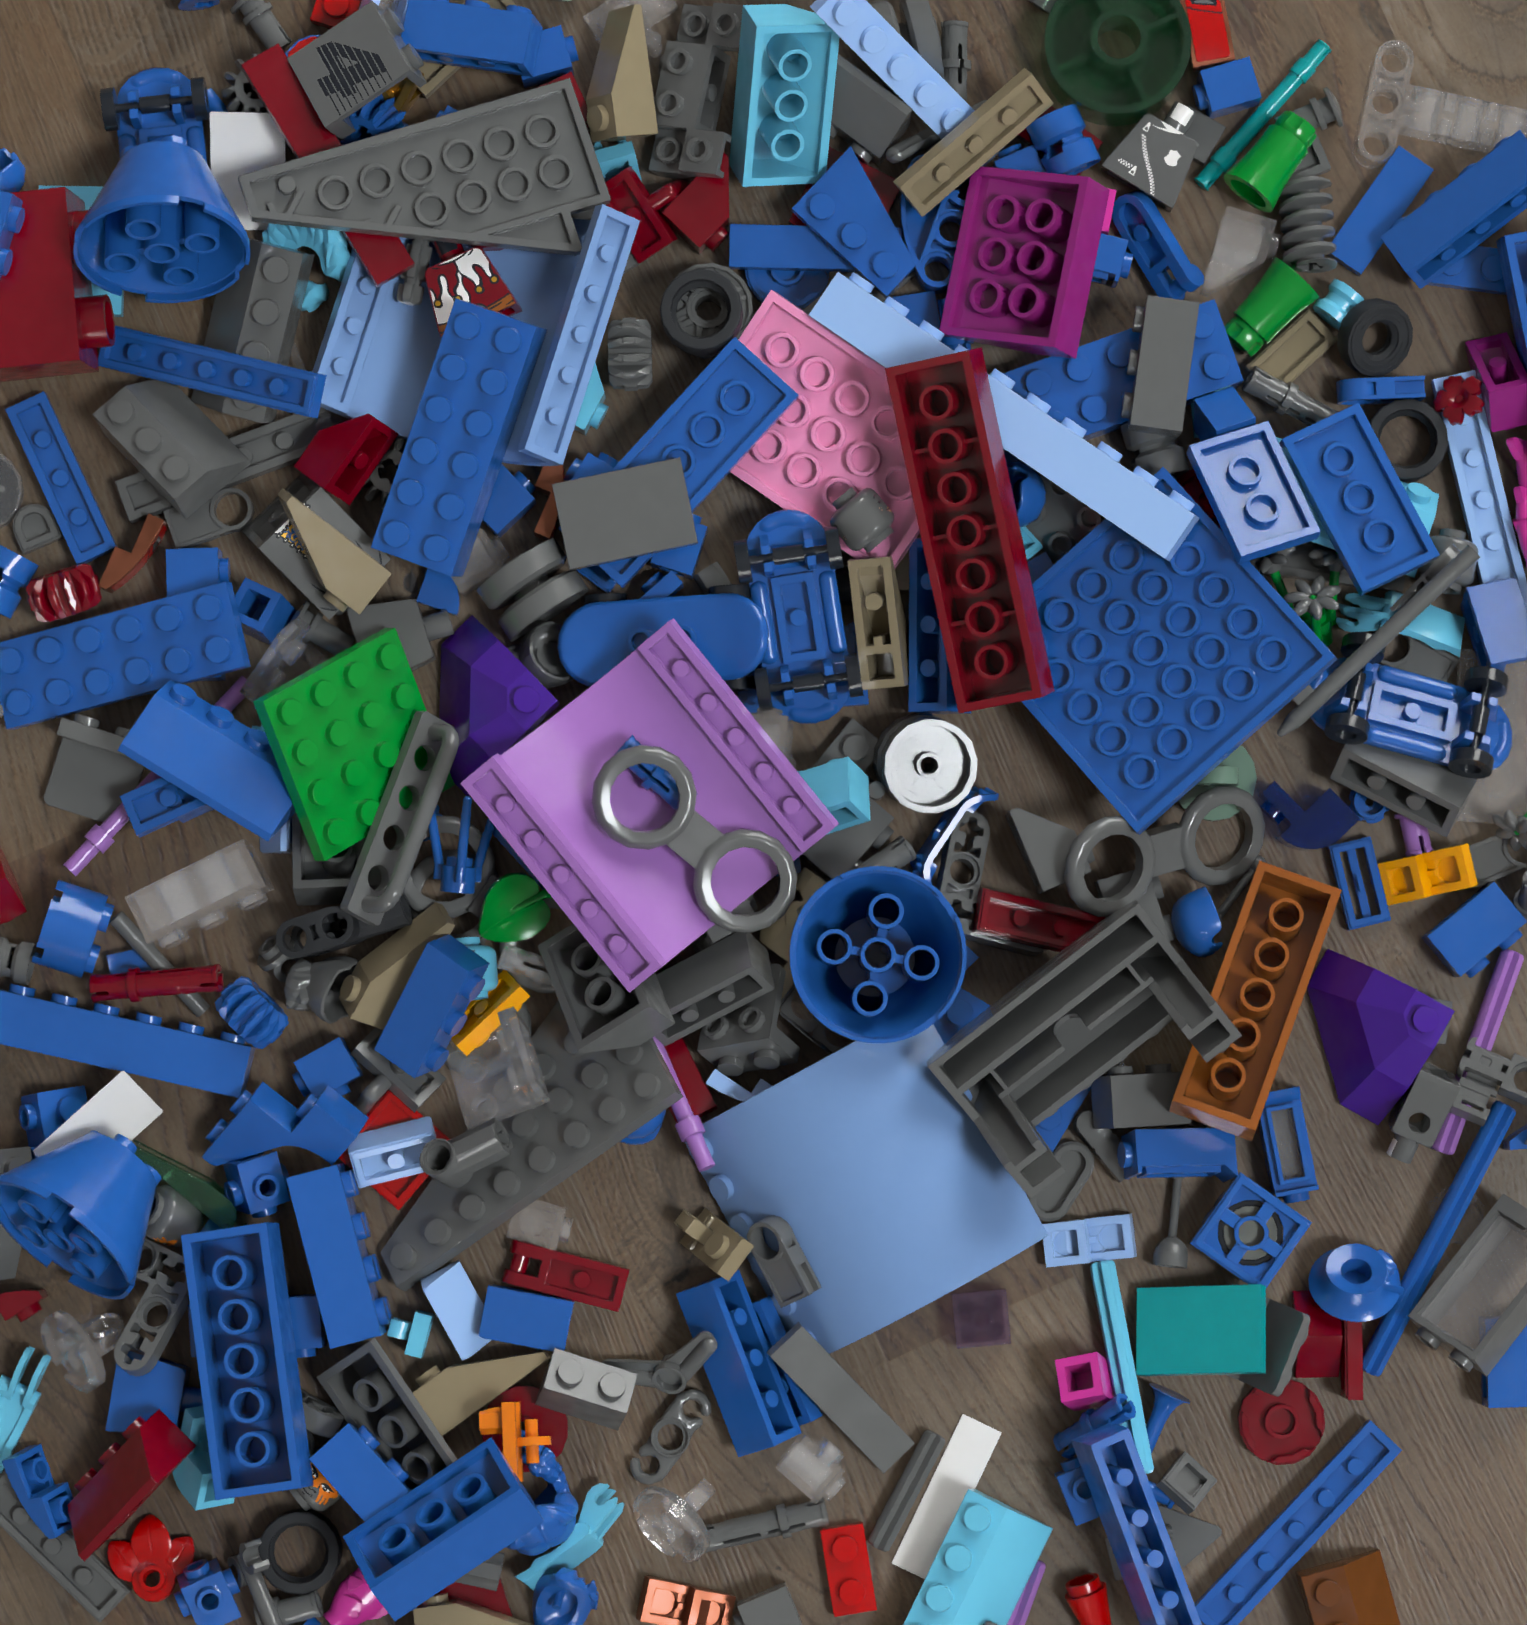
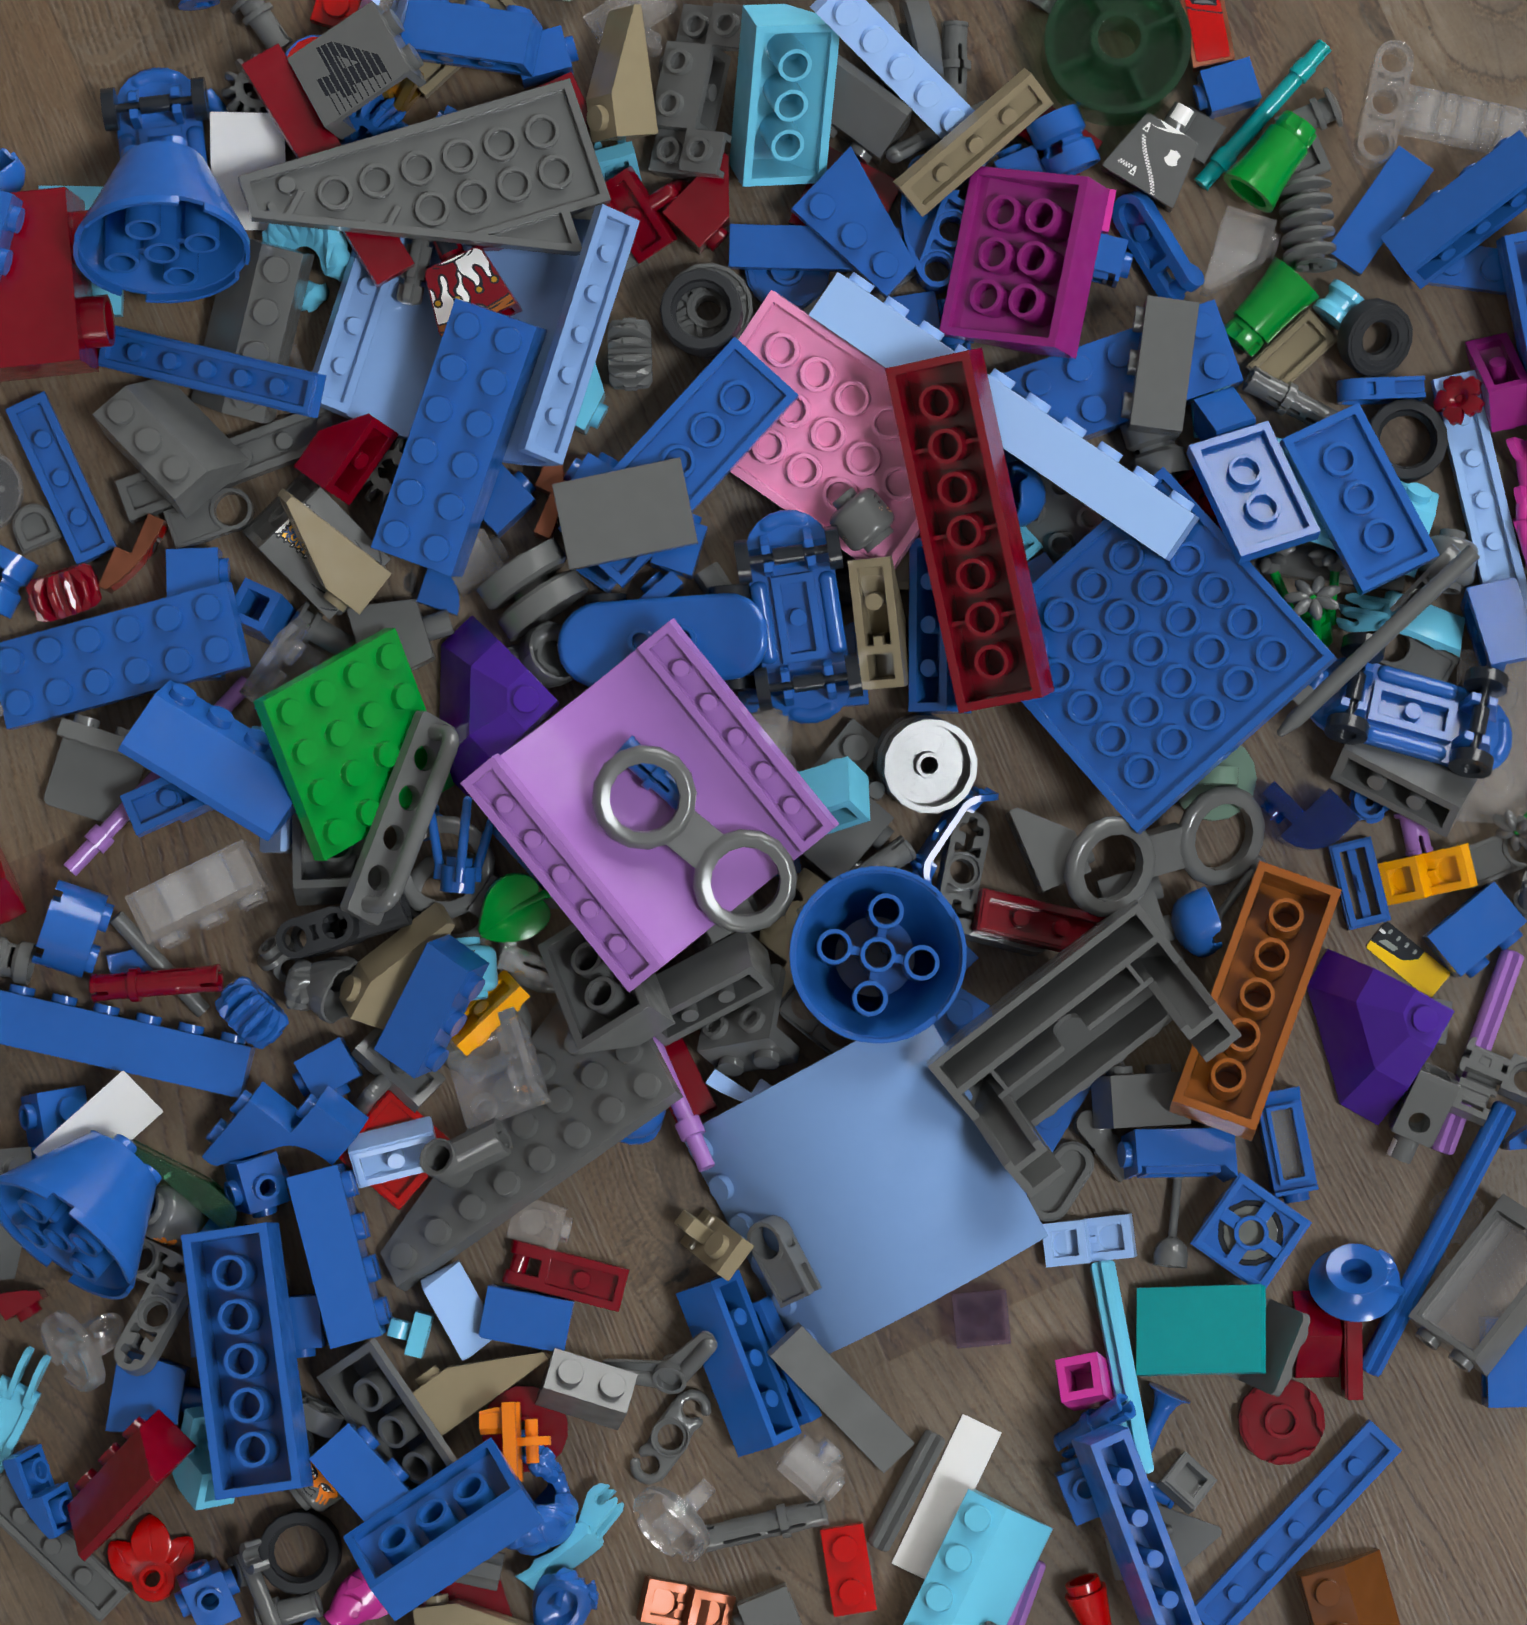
none -> yellow sticker [1367,922,1450,998]

